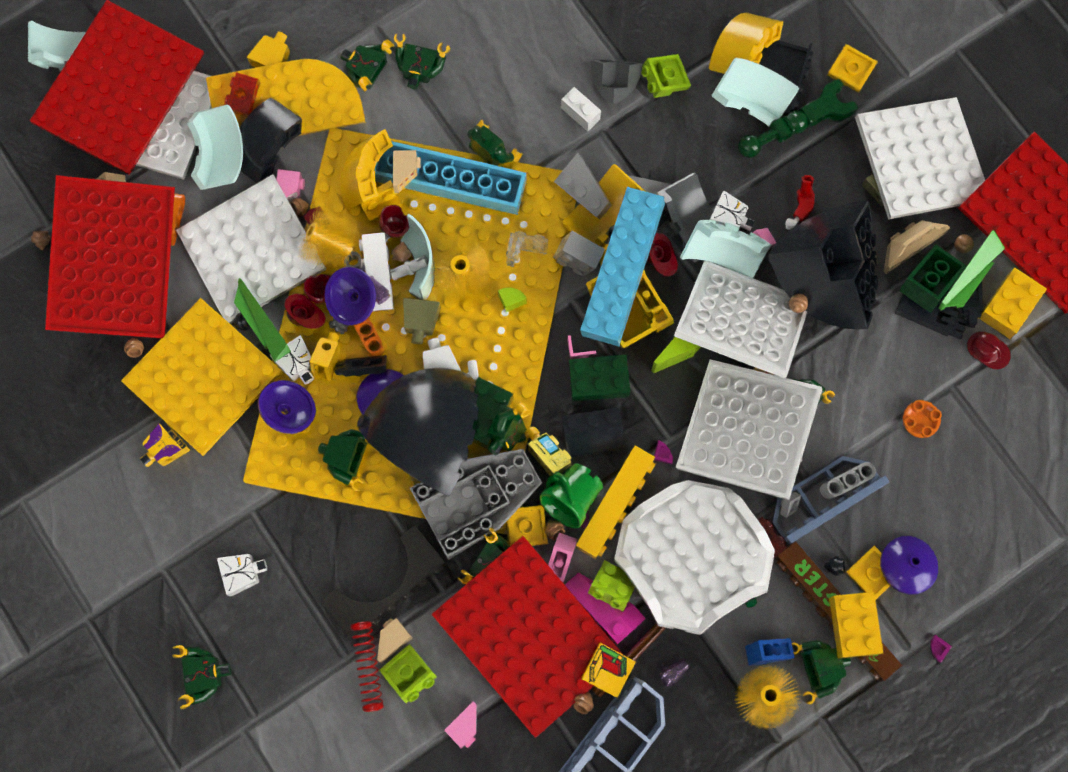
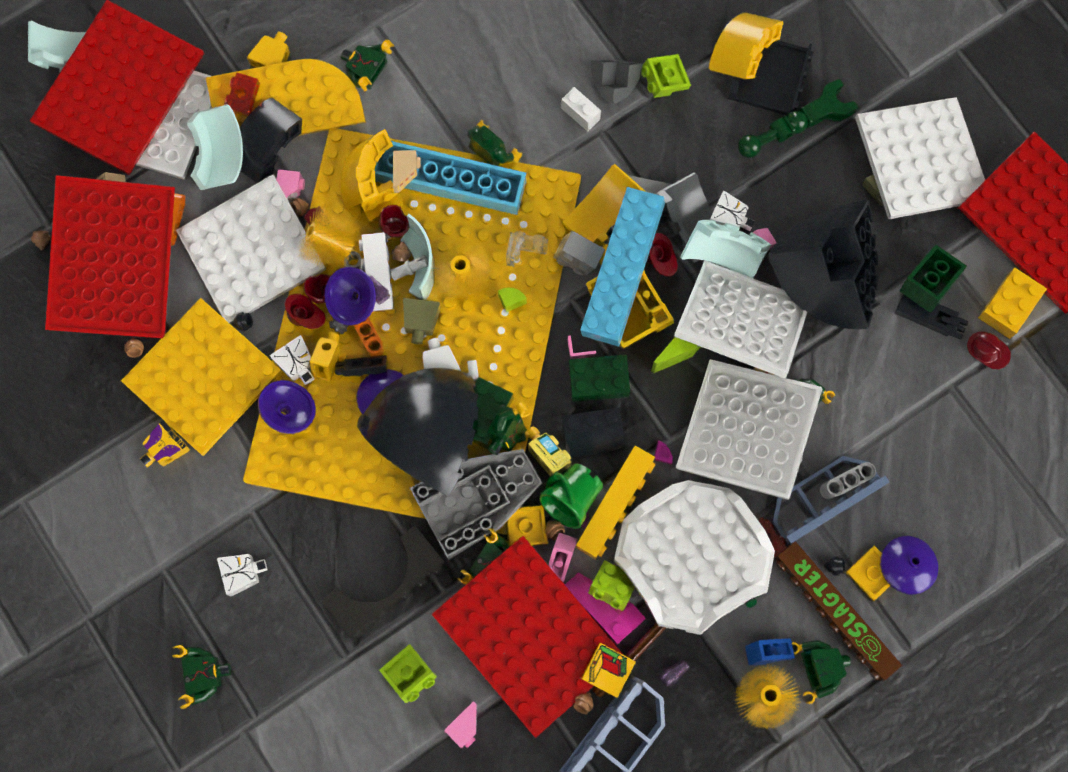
bright green wedge [234,278,291,362] -> none
dark green torso [318,429,373,491] -> none
red piece [350,622,384,712] -> none
tan slope [377,618,412,663] -> none
dark green torso [394,34,450,90] -> none
light grey wedge [554,153,612,219] -> none
light aqua panel [711,58,799,126] -> none
light grey plate [780,492,801,518] -> none
red arm [785,175,815,230] -> none
medium nougat plate [788,294,808,313] -> none
yellow tile [827,44,878,93] -> none
yellow brick [829,592,883,659] -> none
tan wedge [884,220,950,274] -> none
orange dish [903,400,942,438] -> none
magenta tile [930,635,952,663] -> none
wedge [938,230,1005,310] -> none
medium nougat plate [954,234,974,253] -> none
black hinge [962,281,983,328] -> none

